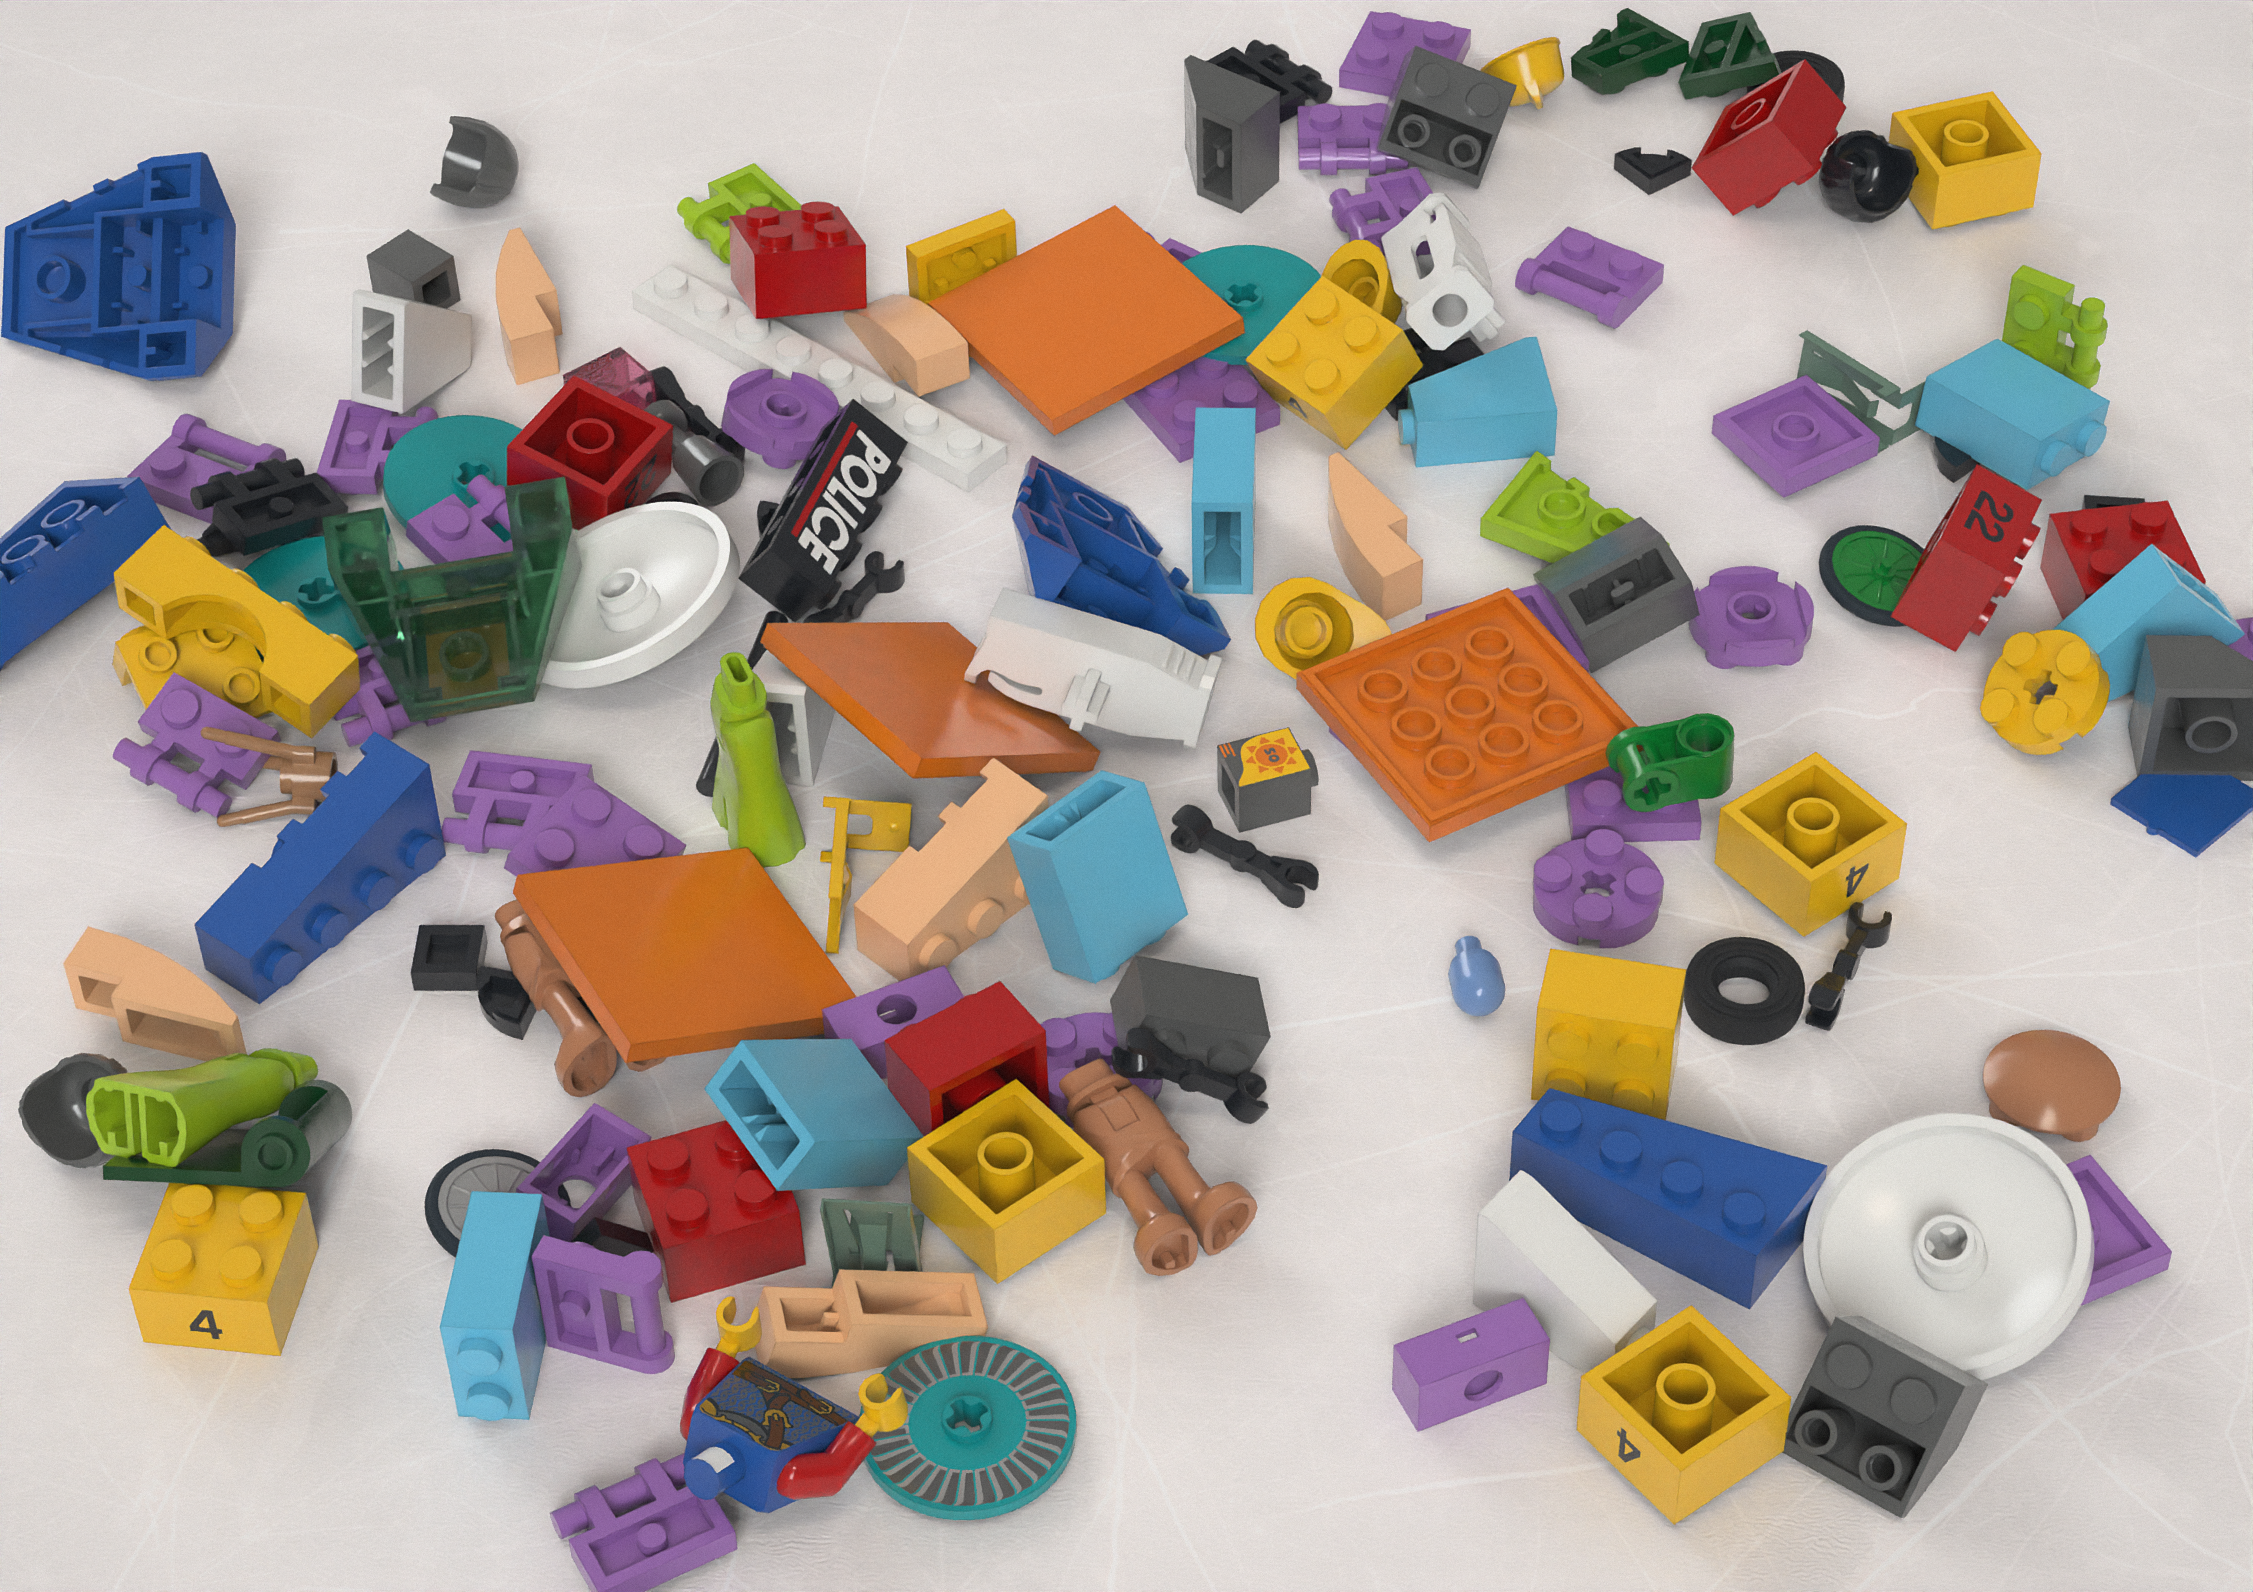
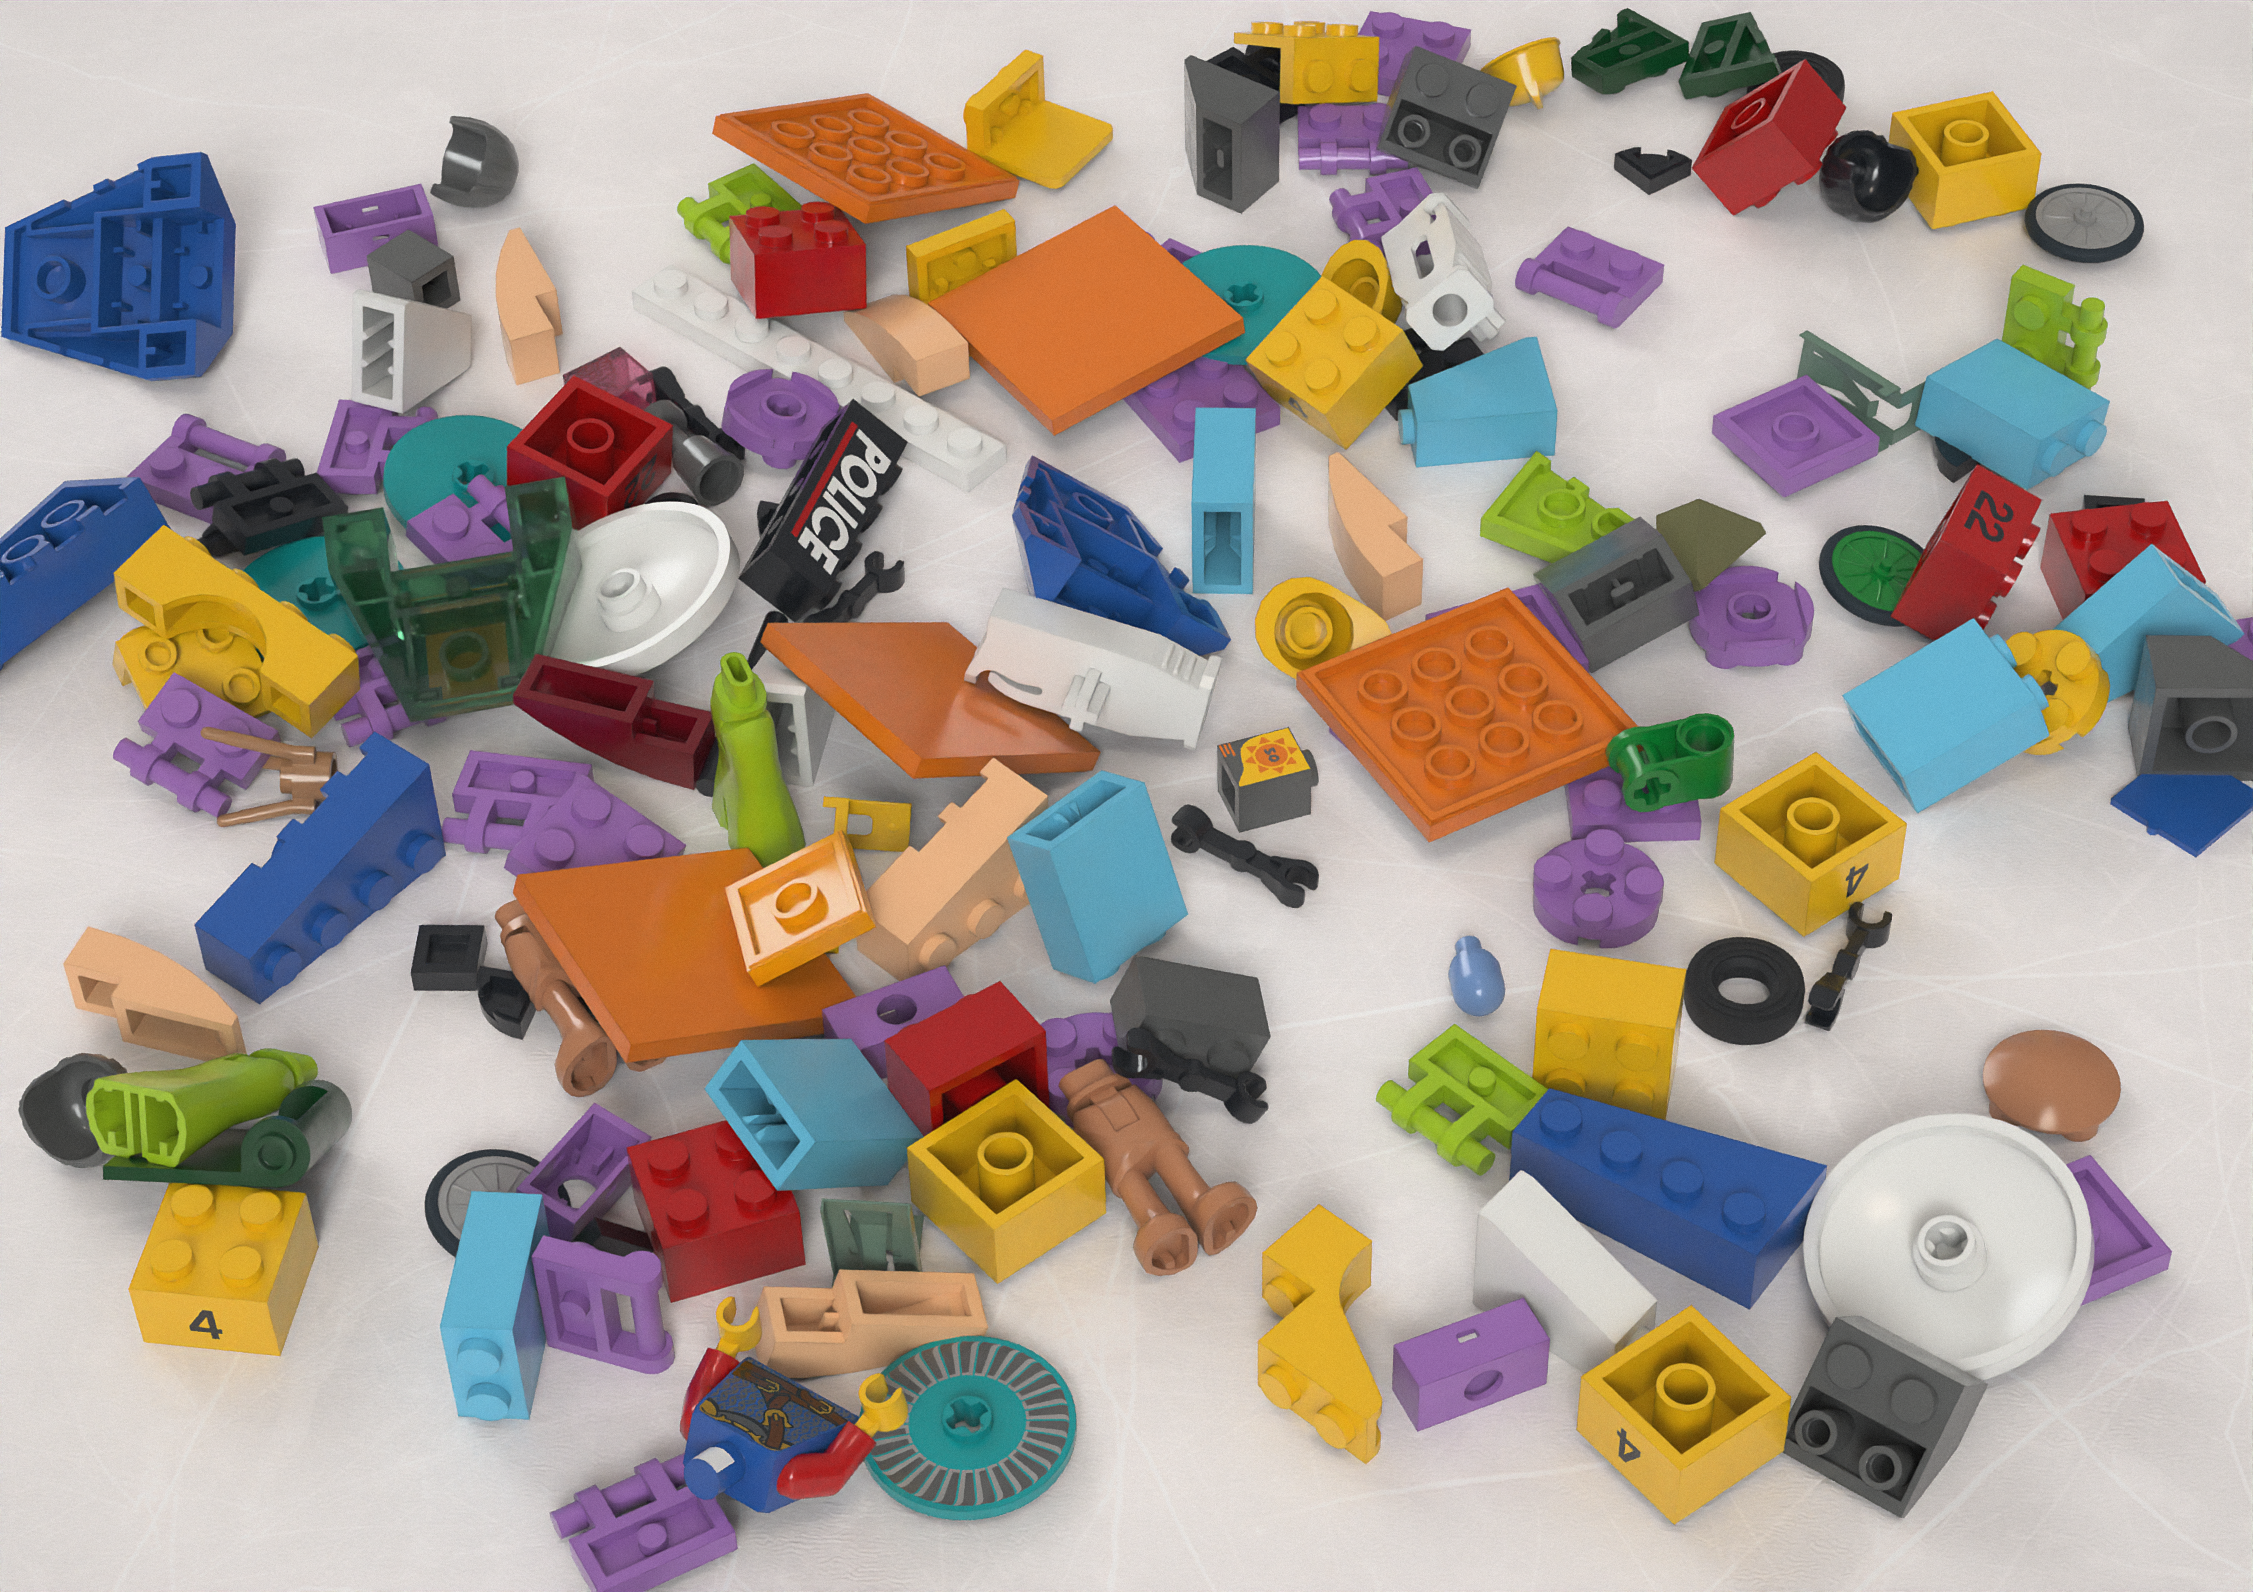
none -> medium lavender piece [313,184,438,274]
none -> dark red slope [513,654,715,790]
none -> orange tile [712,93,1020,224]
none -> light orange tile [725,830,876,987]
none -> yellow bracket [963,49,1113,189]
none -> yellow bracket [1234,21,1379,104]
none -> yellow arch [1258,1204,1382,1464]
none -> lime plate [1376,1024,1548,1176]
none -> olive slope [1656,499,1766,592]
none -> medium azure brick [1842,618,2050,813]
none -> light grey wheel [2025,183,2144,263]

